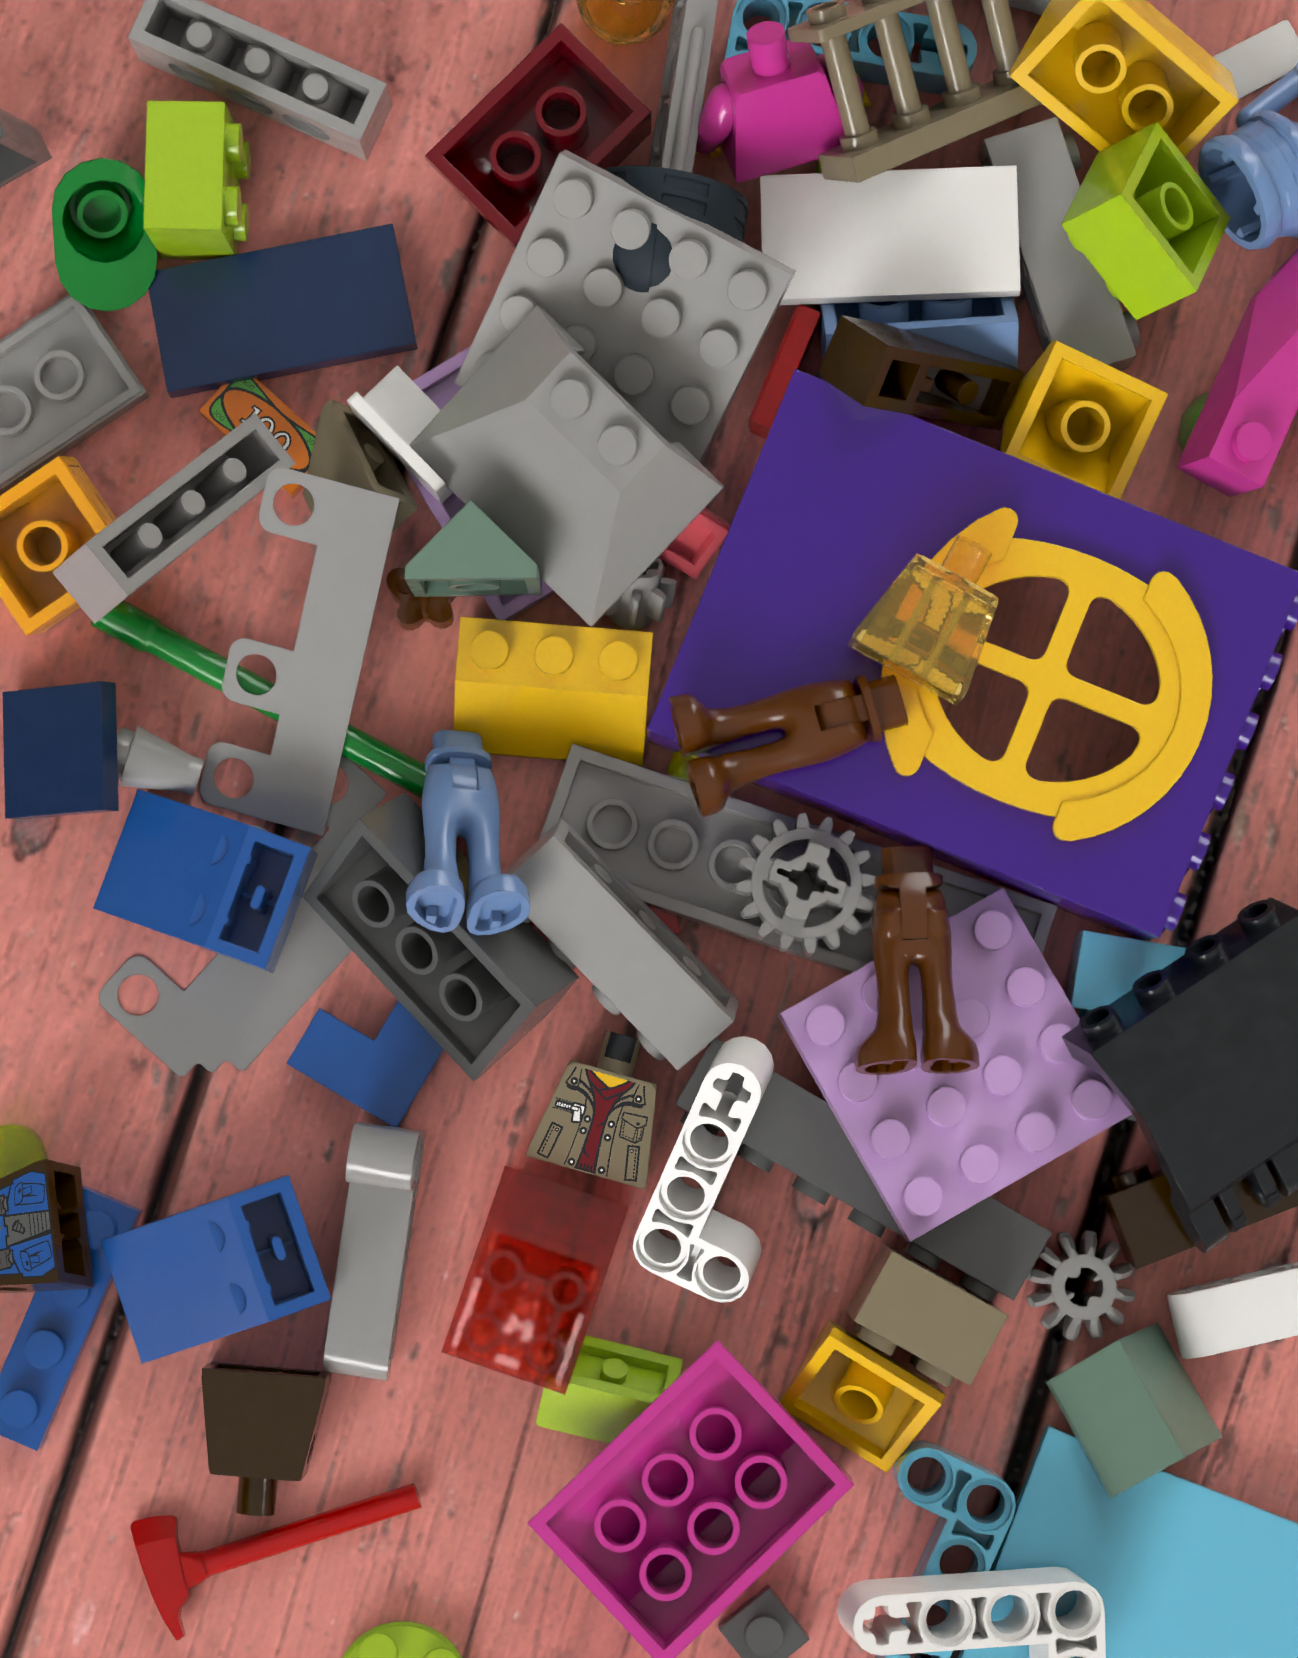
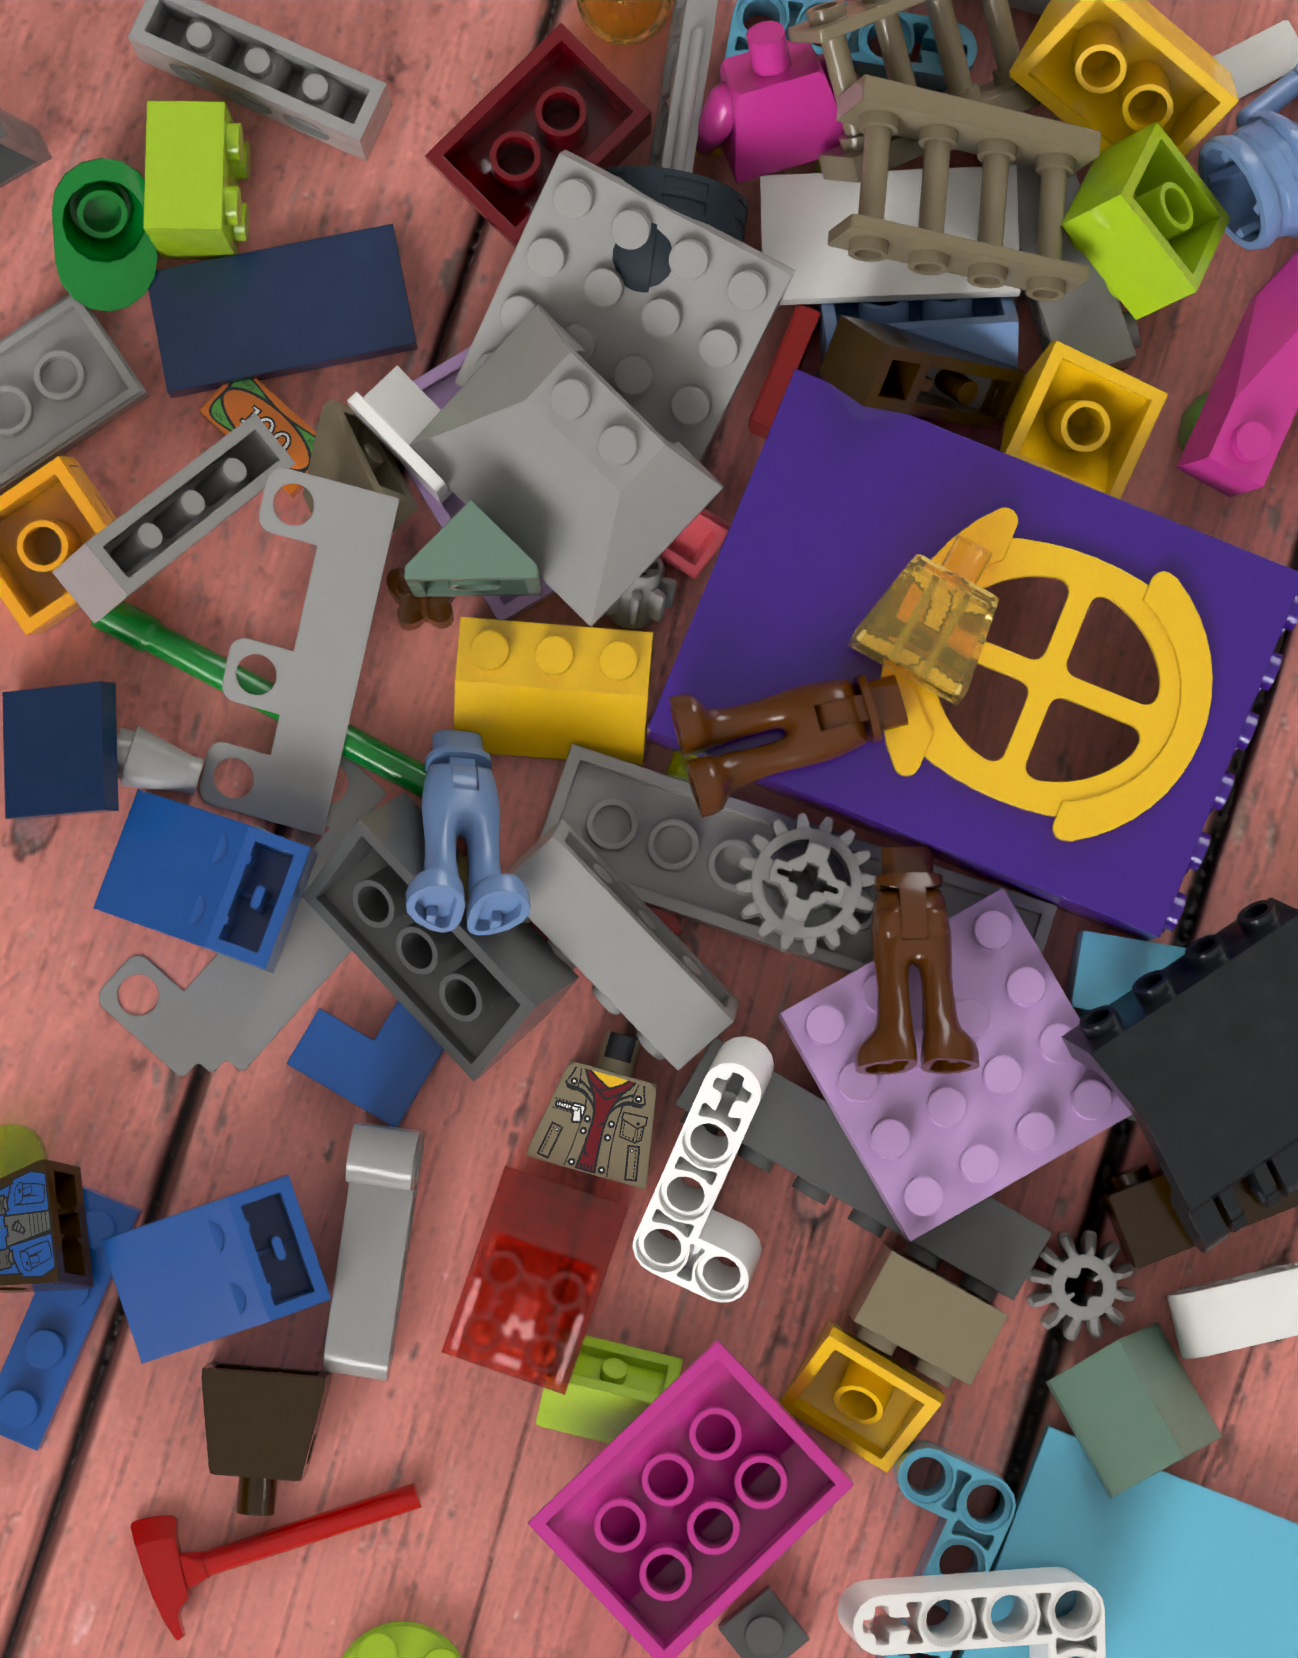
none -> dark tan fence [827,74,1101,301]

